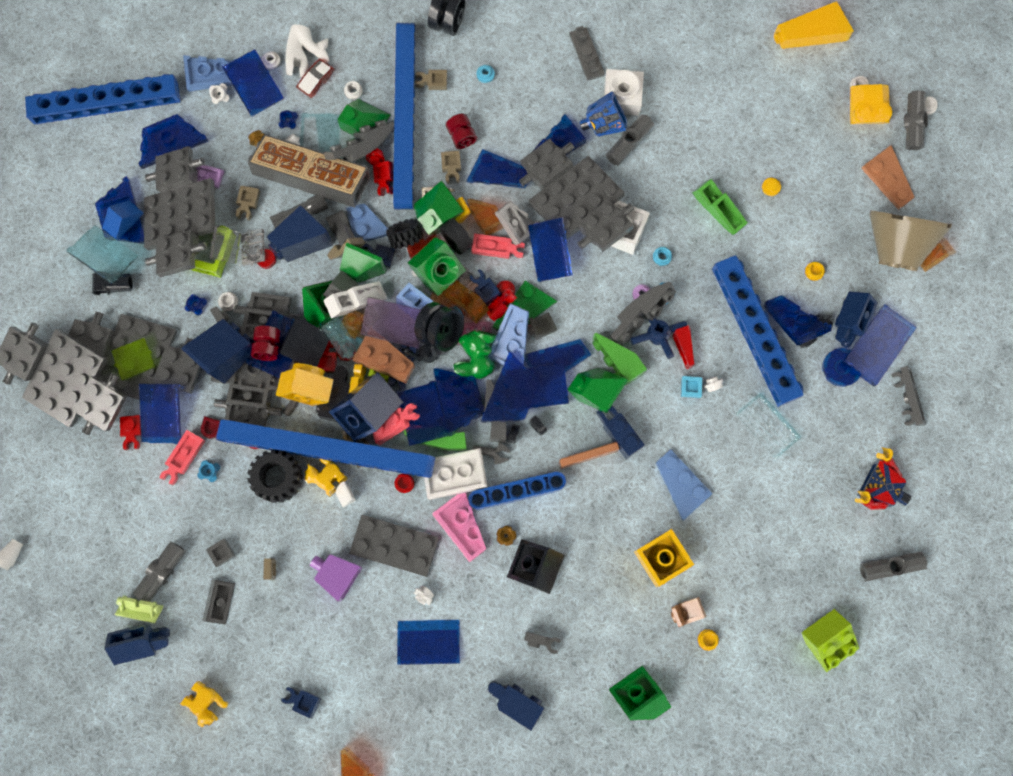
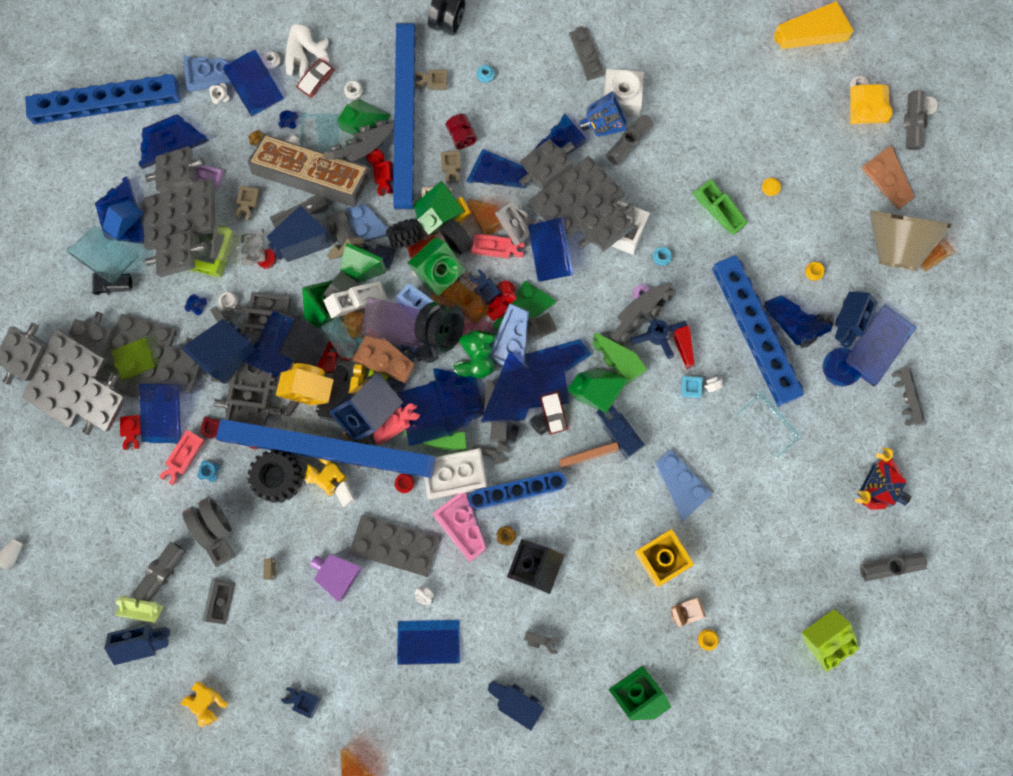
dark red wheel [251,326,281,361] -> none
none -> dark grey wheel [182,496,233,550]
none -> slope [539,391,569,435]

